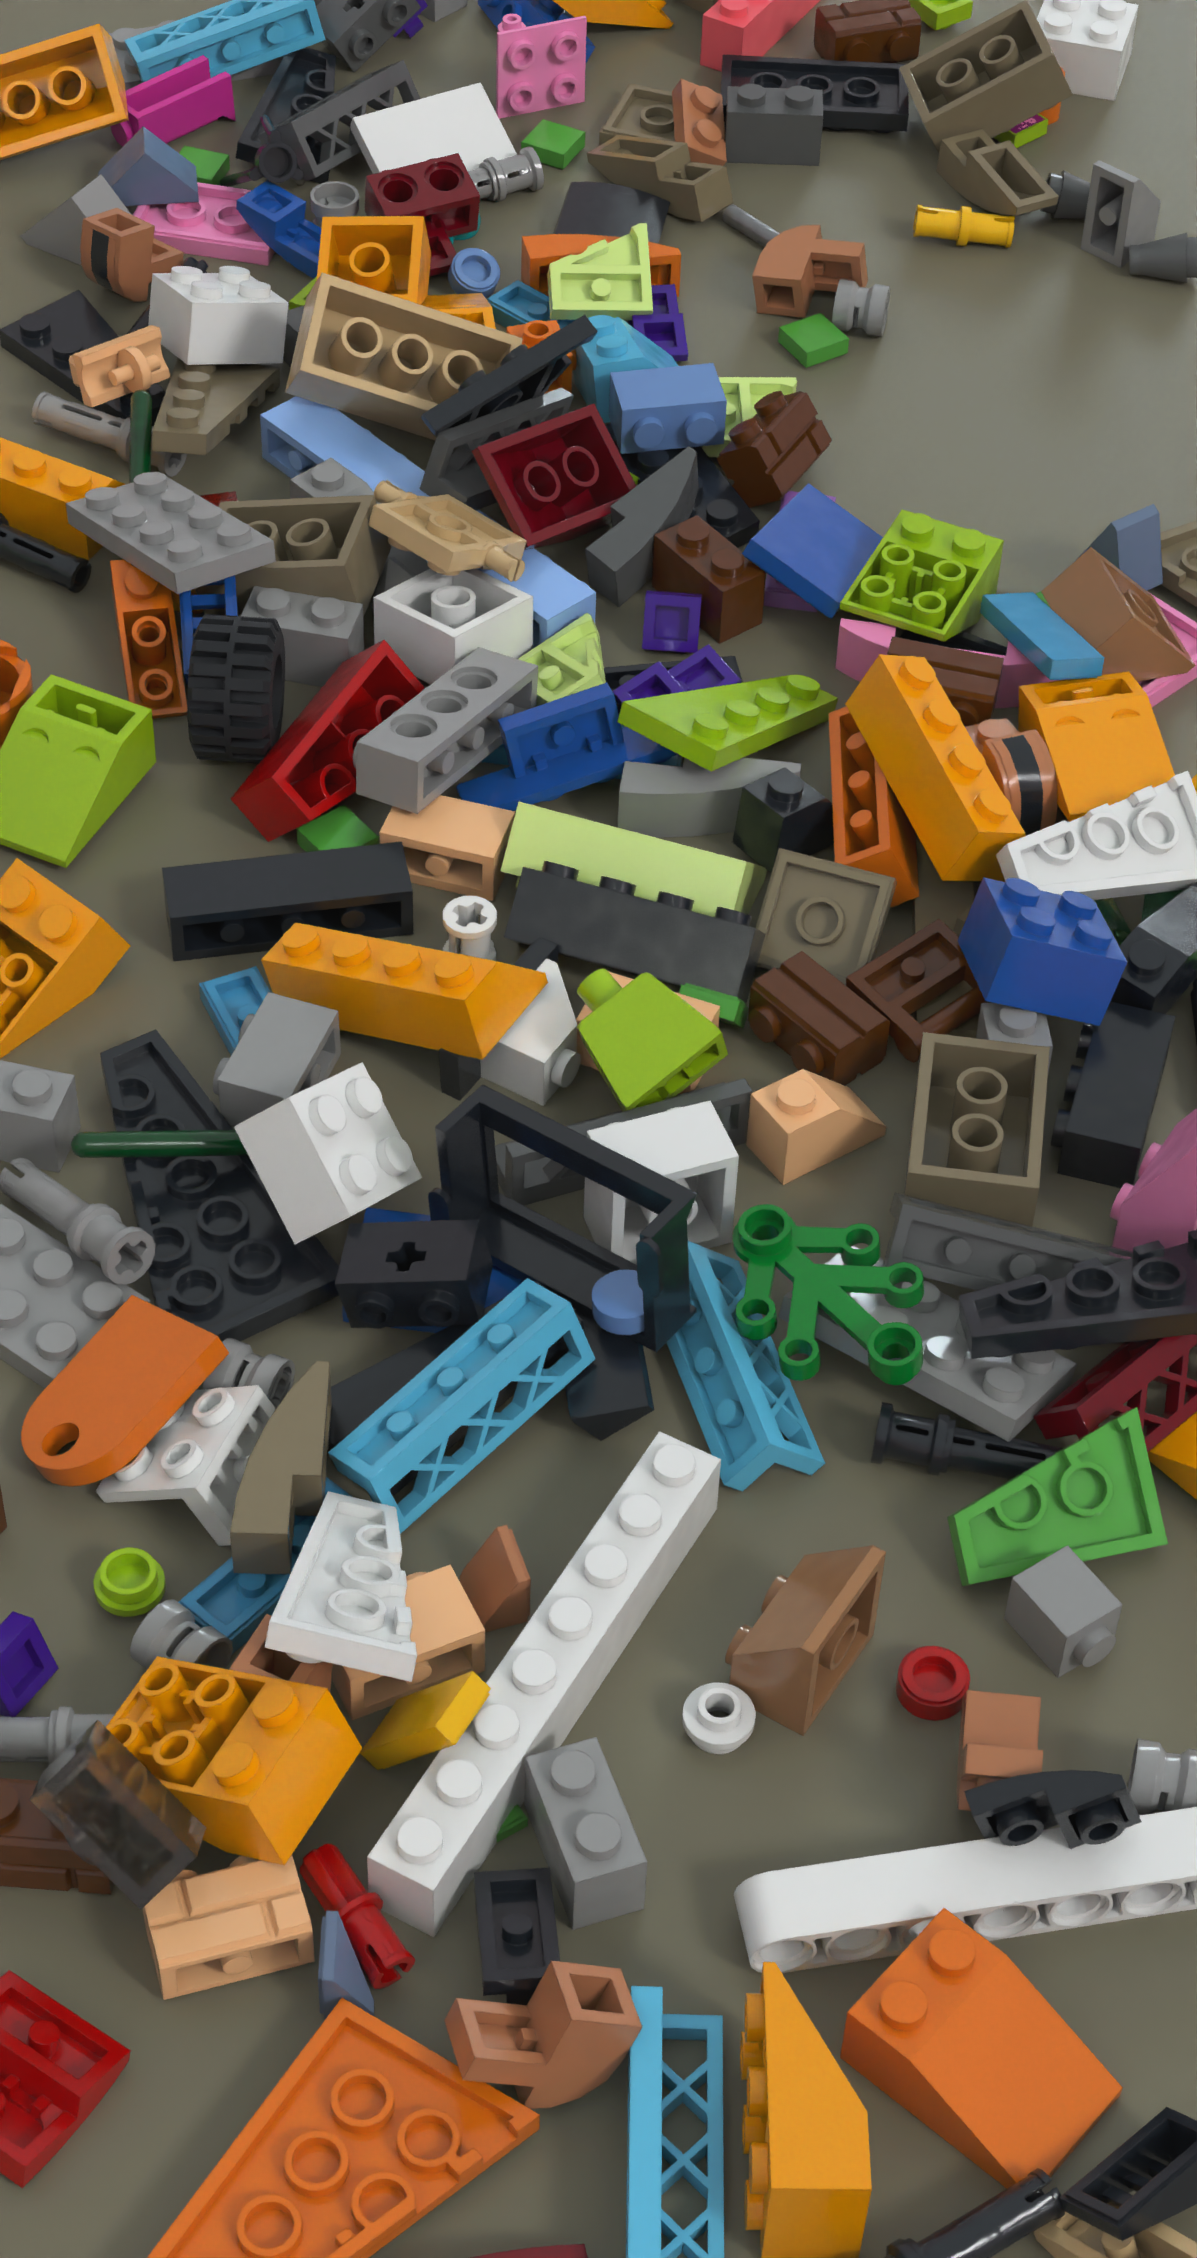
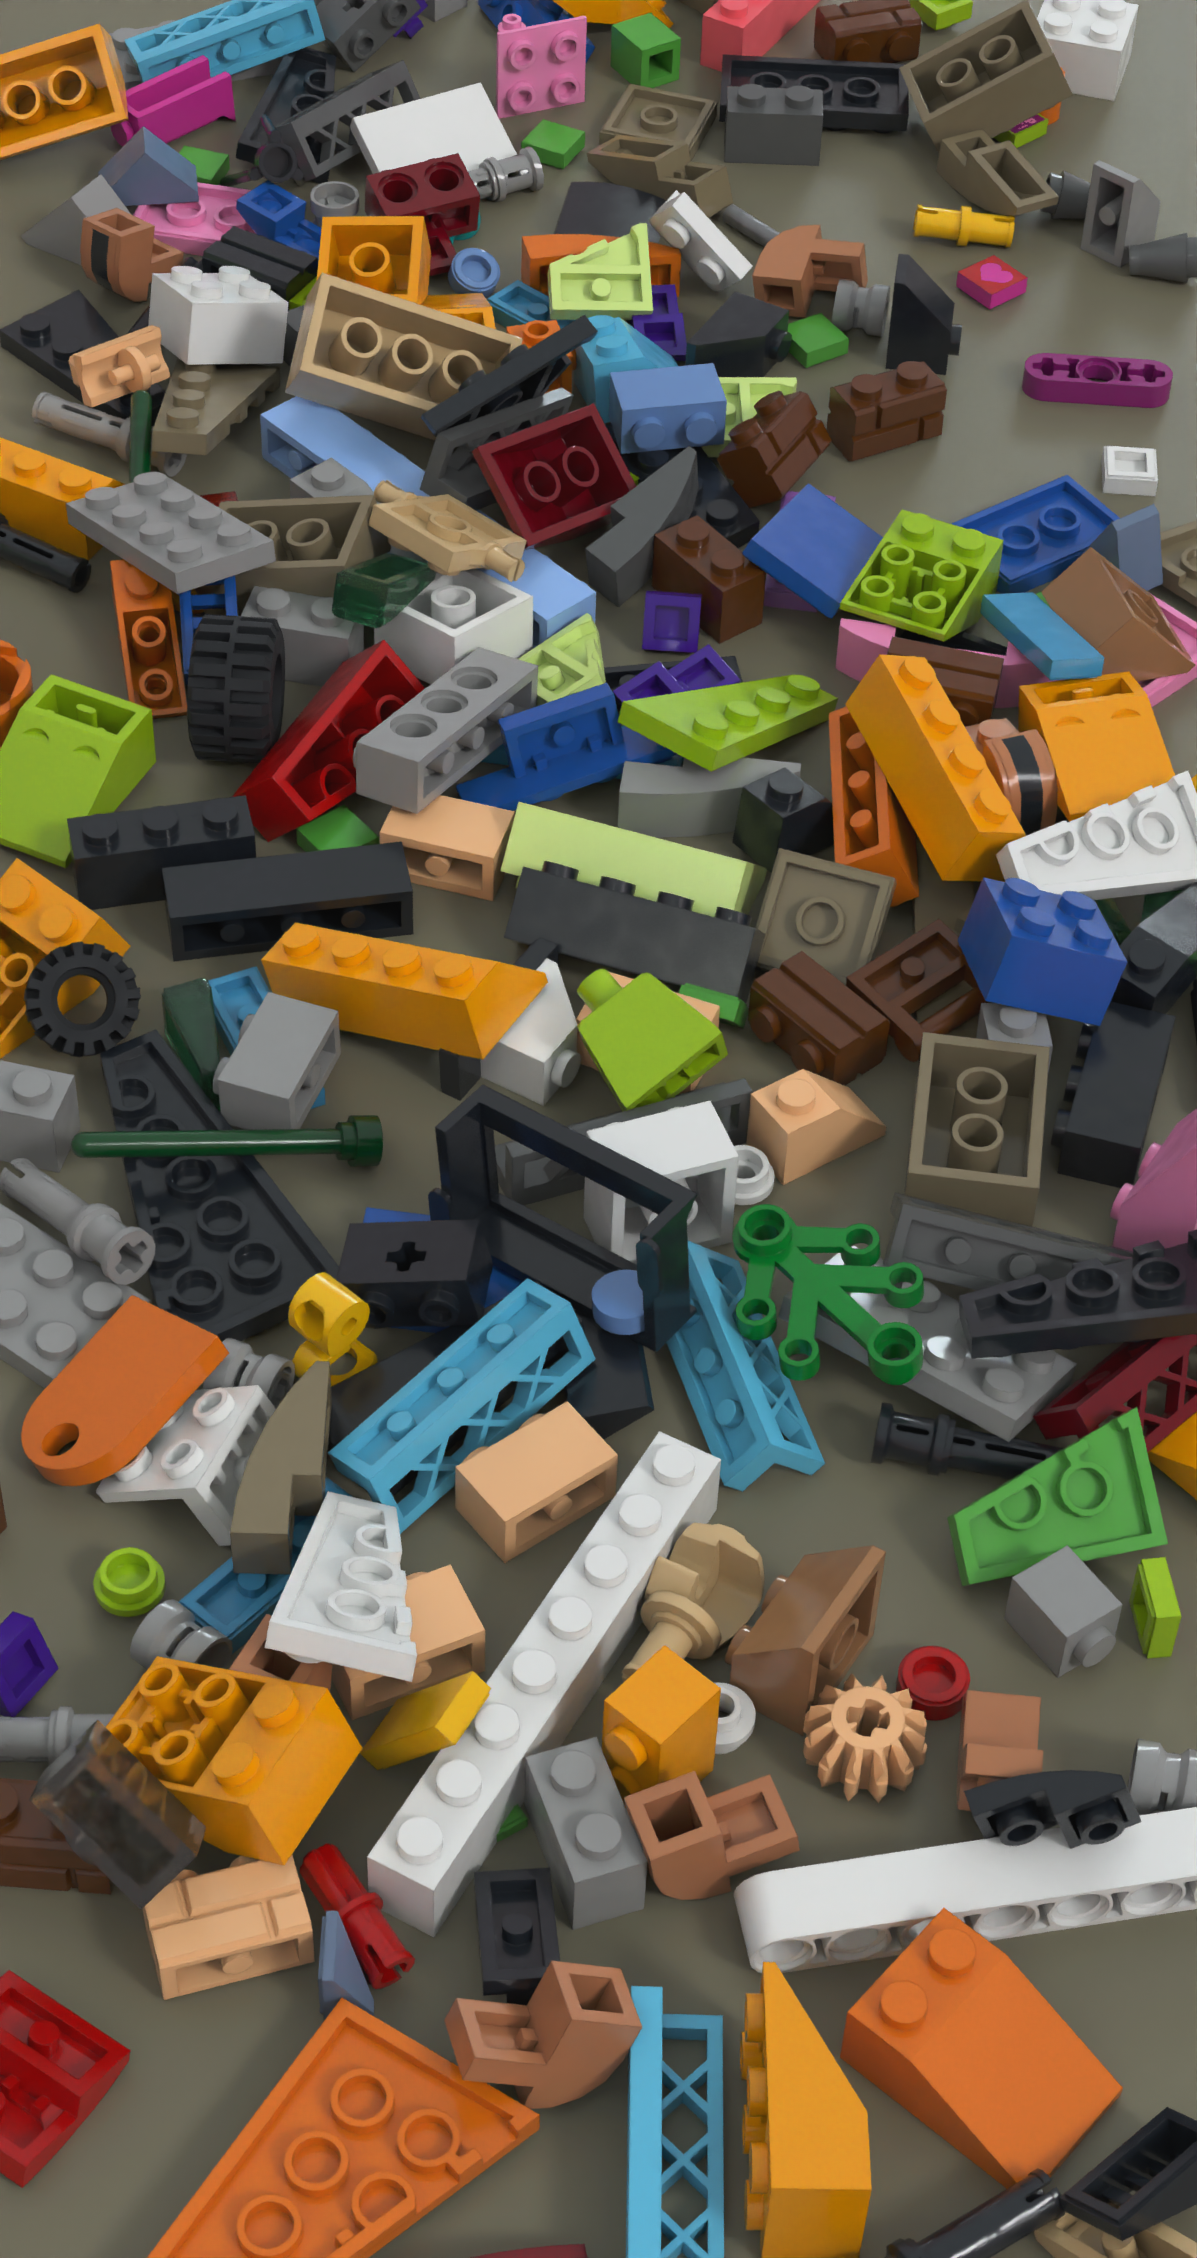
white brick [234,1062,422,1244] -> none
white bush [443,896,497,961] -> none
nougat slope [459,1525,531,1633] -> none
nougat plate [672,78,727,166] -> none
none -> black tyre [24,942,141,1057]
none -> black brick [67,795,256,910]
none -> clear green slope [162,978,221,1113]
none -> black brick [202,226,318,310]
none -> yellow leg [288,1272,378,1387]
none -> clear green slope [332,552,436,628]
none -> light nougat brick [455,1401,618,1563]
none -> light orange brick [602,1645,721,1808]
none -> bright green brick [610,13,681,88]
none -> tan piece [622,1522,765,1682]
none -> nougat brick [624,1771,800,1900]
none -> white slope [649,190,753,291]
none -> black slope [685,291,792,377]
none -> white plate [734,1145,775,1205]
none -> light nougat gear [803,1673,928,1804]
none -> reddish brown brick [826,361,947,462]
none -> black slope [885,254,962,375]
none -> blue tile [952,475,1120,594]
none -> dark pink tile [956,255,1028,310]
none -> magenta beam [1022,353,1173,408]
none -> white tile [1101,446,1158,496]
none -> lime tile [1129,1557,1182,1659]

